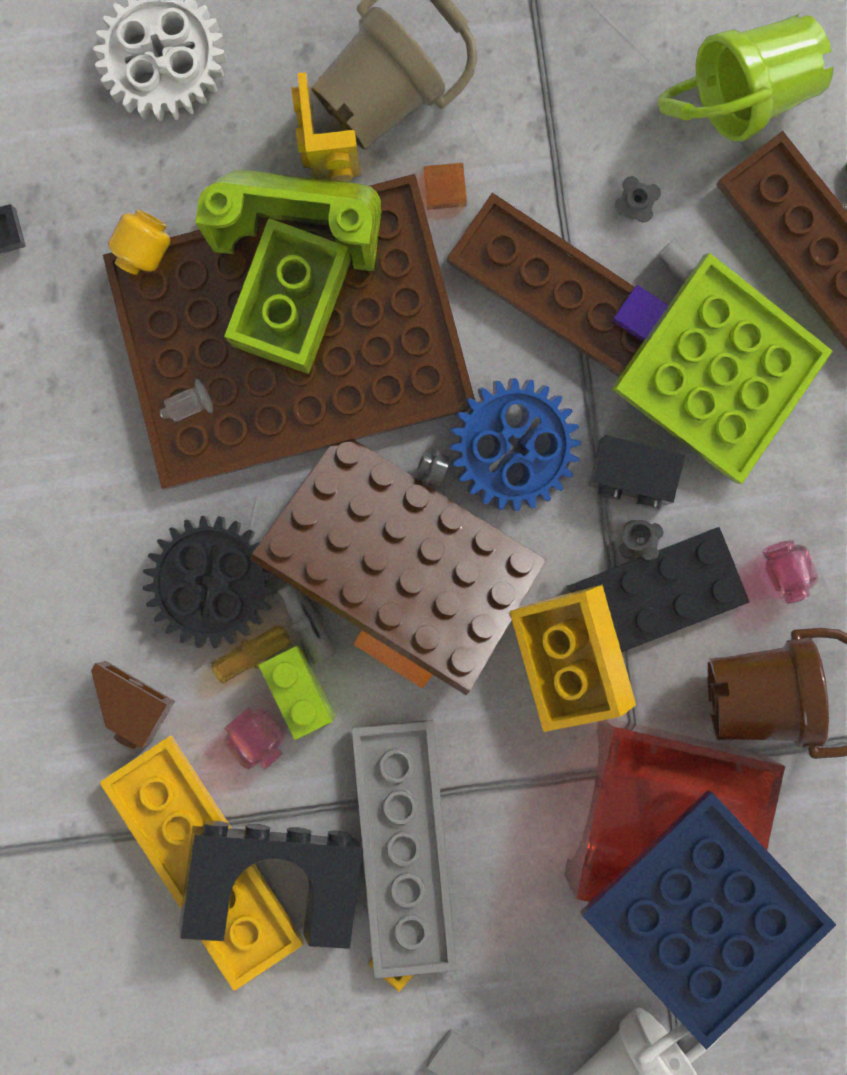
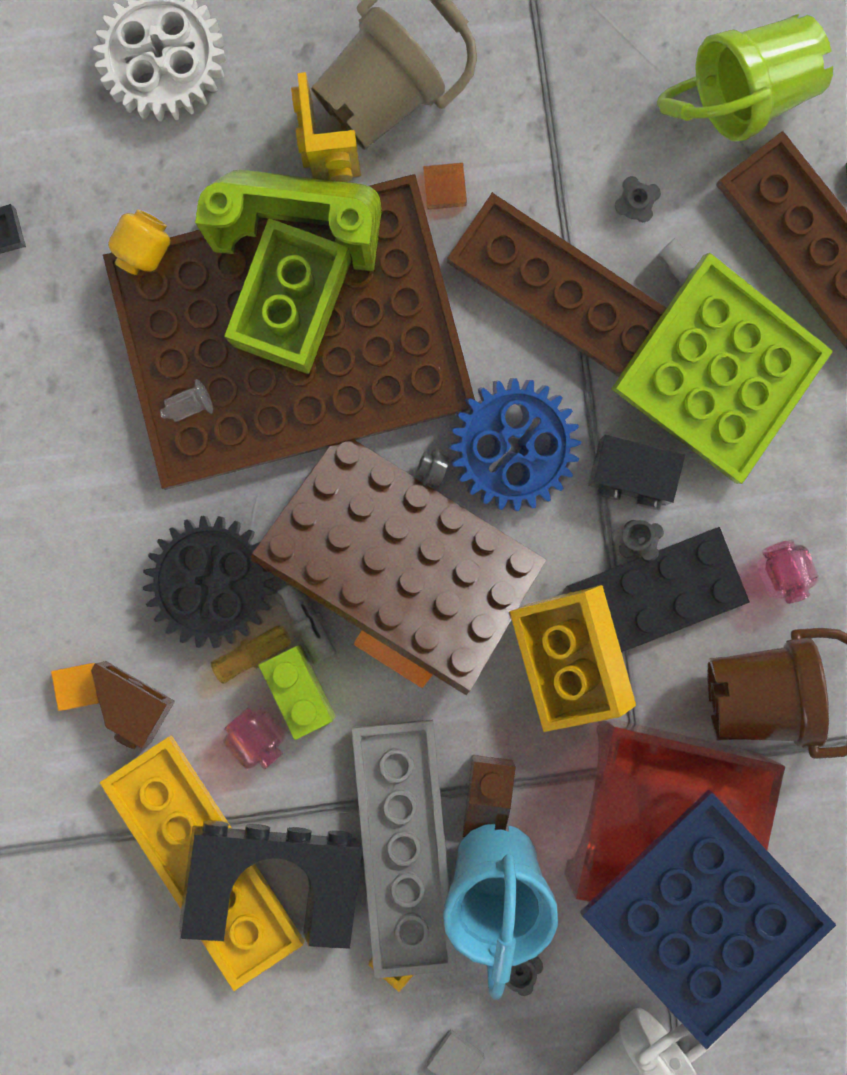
dark purple tile [612,285,669,342] -> none
none -> light orange tile [51,662,99,711]
none -> medium azure piece [443,824,558,1000]
none -> reddish brown slope [462,755,516,837]
none -> dark grey plate [505,957,543,996]

